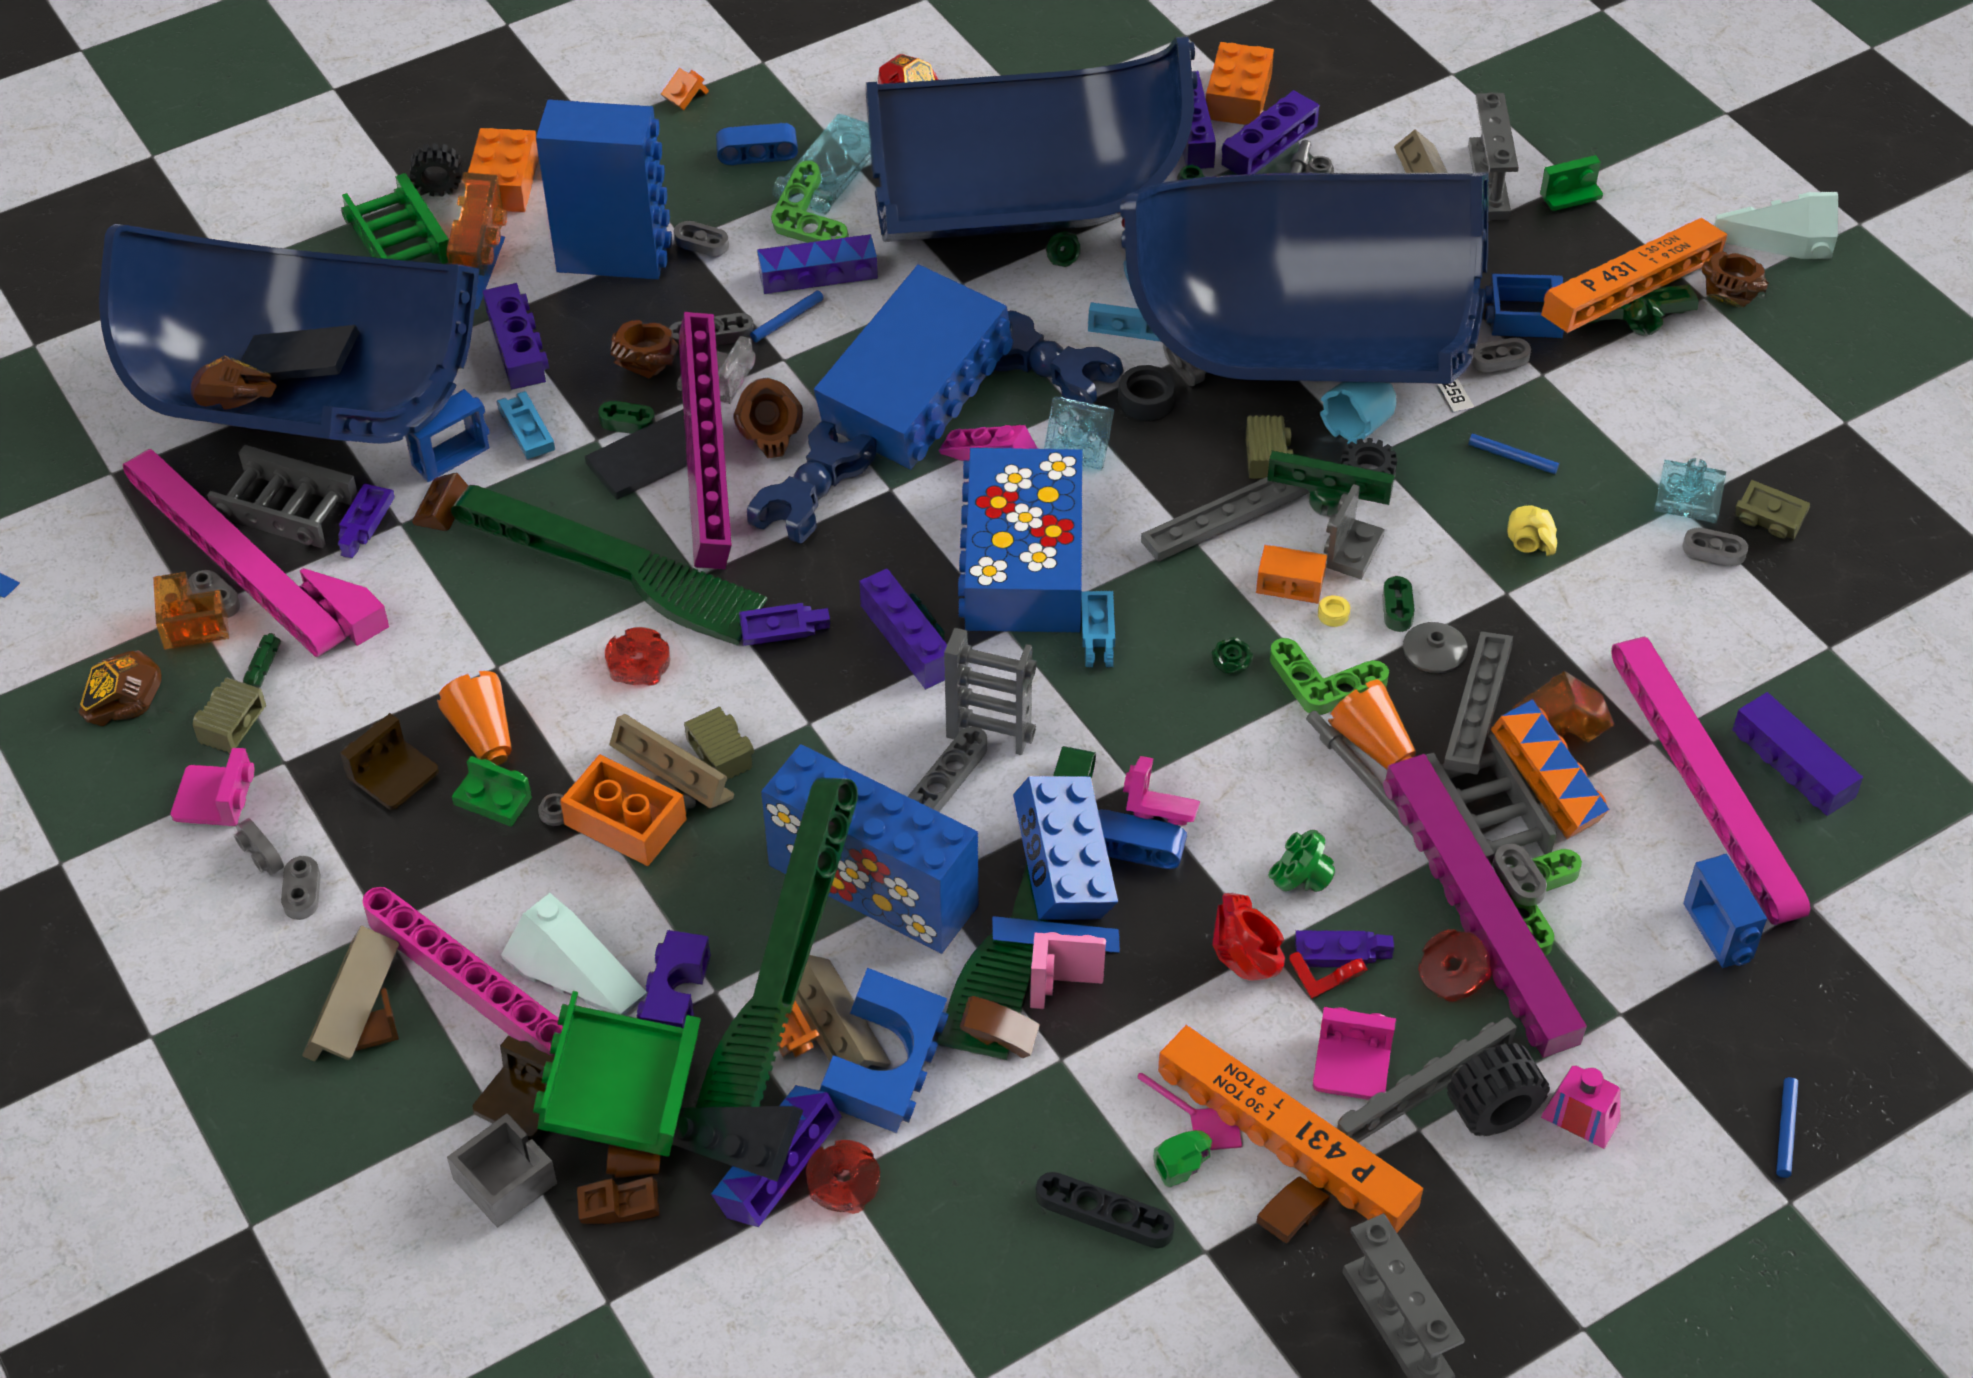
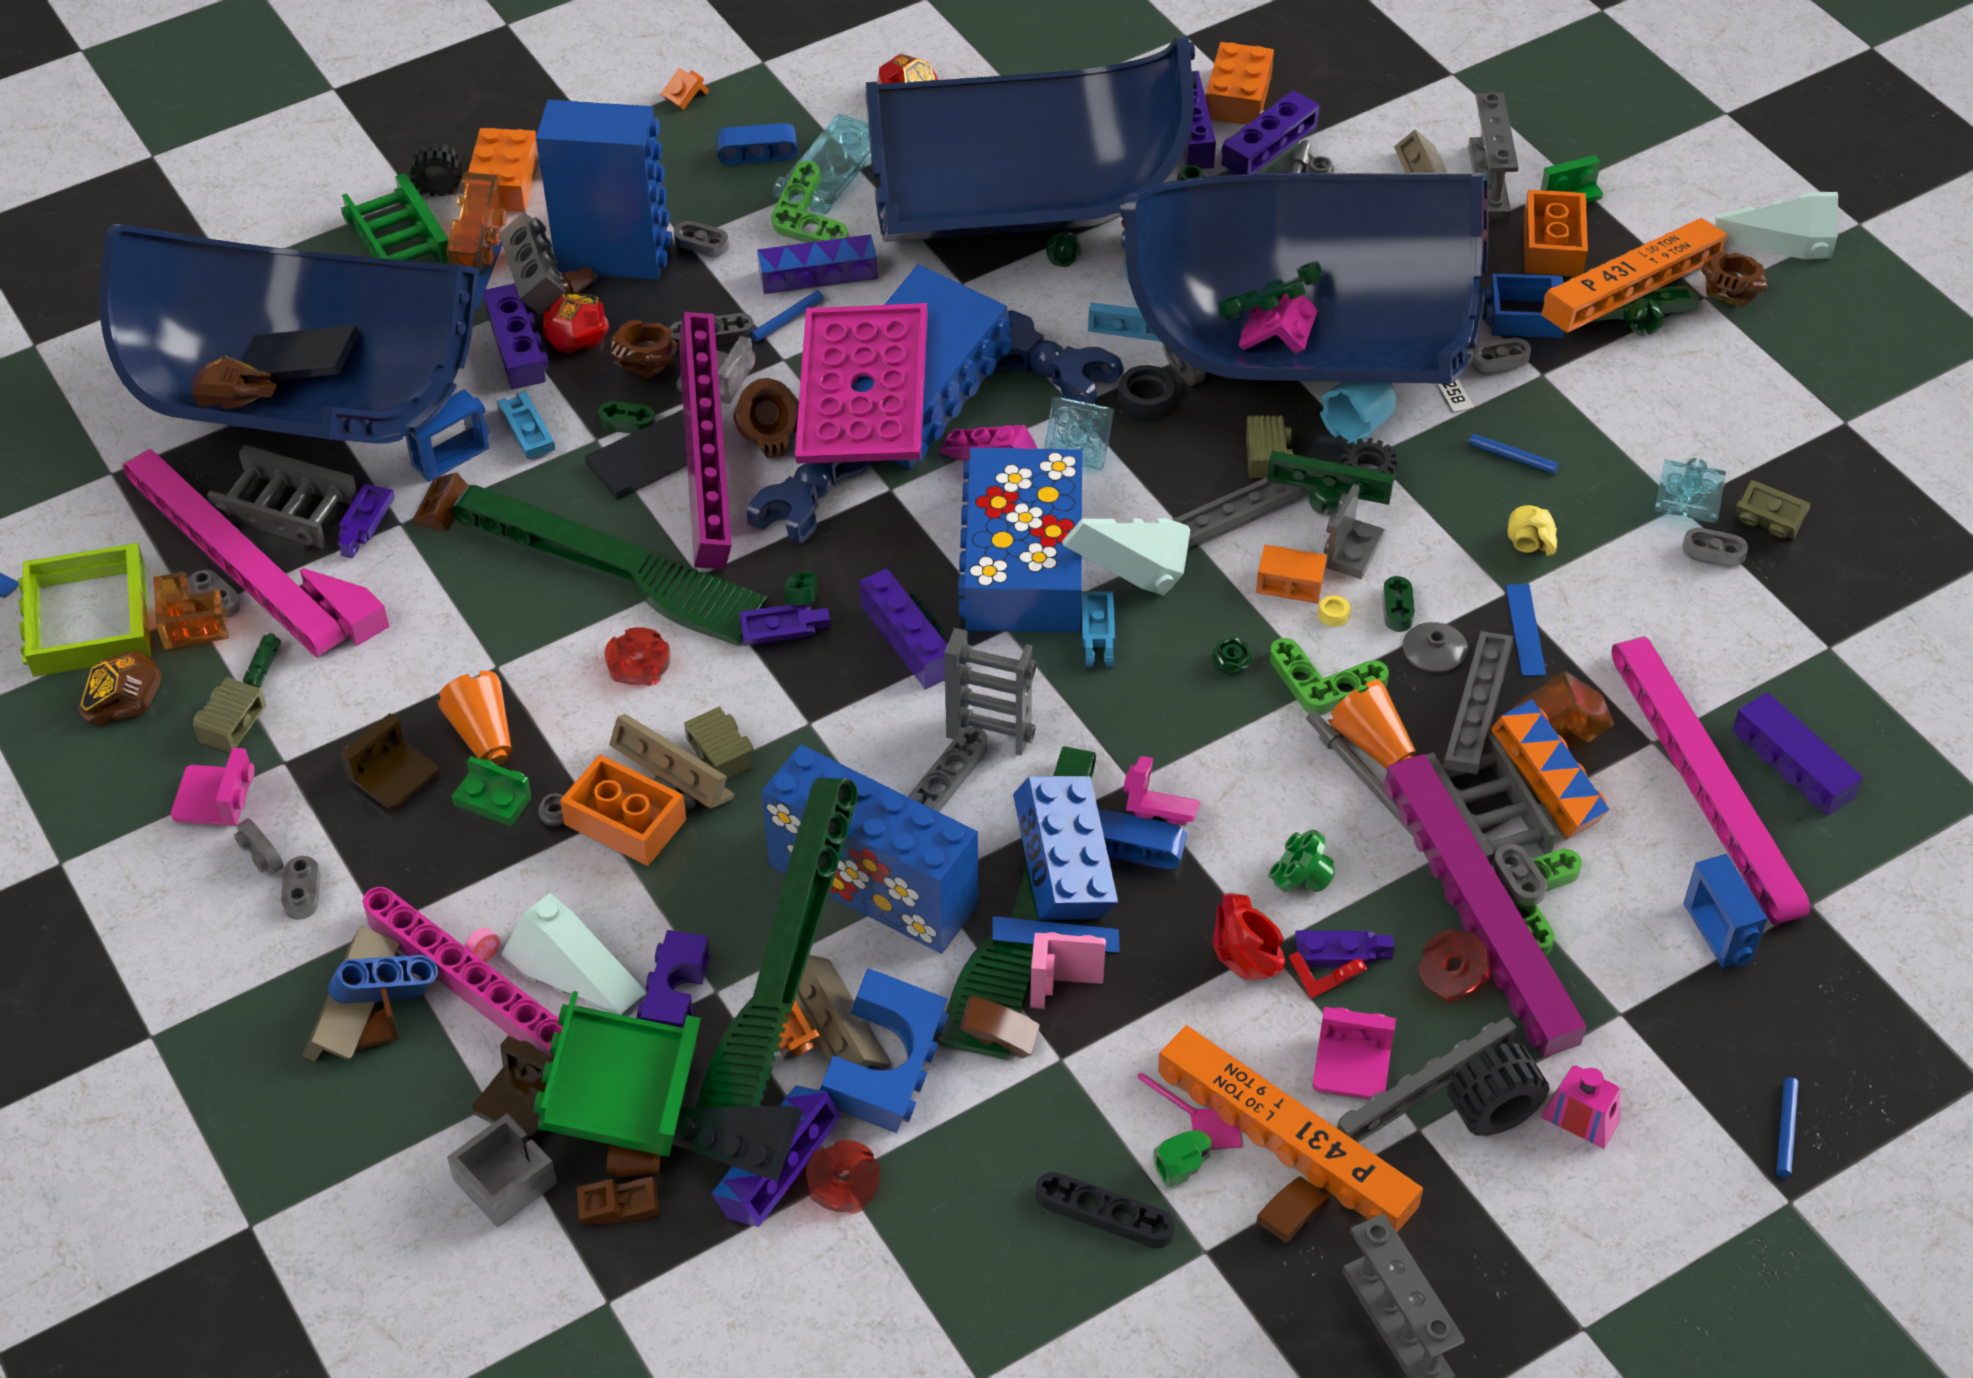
none -> lime window [18,543,151,677]
none -> blue beam [328,955,437,1004]
none -> tile [465,927,500,962]
none -> dark grey brick [499,212,566,315]
none -> red helmet [543,294,609,354]
none -> reddish brown cone [561,267,595,294]
none -> dark green beam [784,572,818,606]
none -> dark pink plate [795,303,928,464]
none -> light aqua wedge [1062,518,1190,596]
none -> dark green plant [1217,261,1323,320]
none -> dark pink bracket [1239,294,1318,354]
none -> blue sticker [1506,584,1546,676]
none -> orange brick [1523,189,1588,277]

